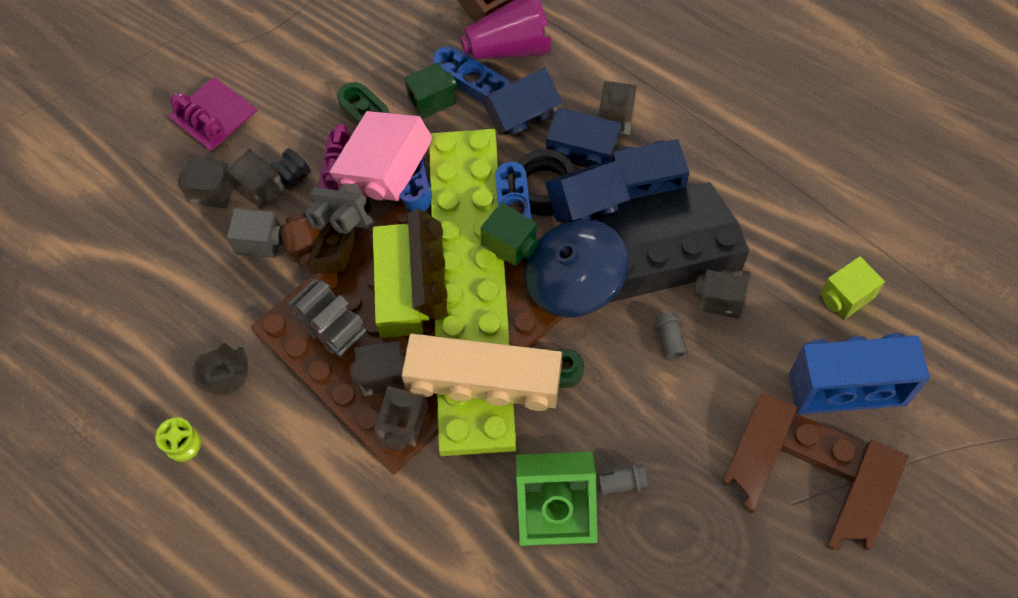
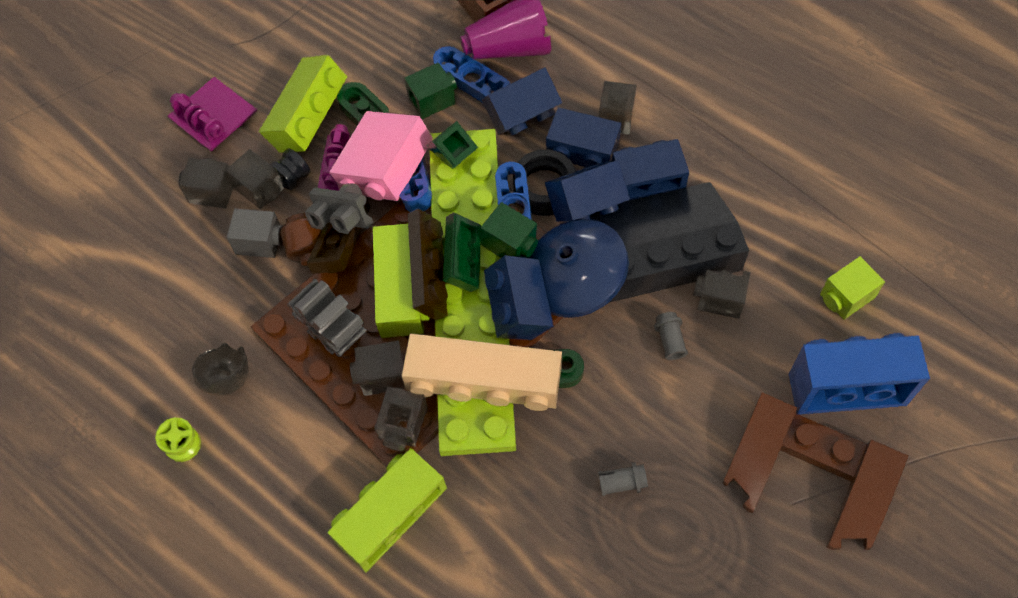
bright green slope [516,452,598,546] -> none
none -> lime brick [259,55,347,153]
none -> lime brick [327,448,447,573]
none -> dark green slope [426,121,478,169]
none -> dark green plate [443,213,481,292]
none -> dark blue brick [484,255,554,340]

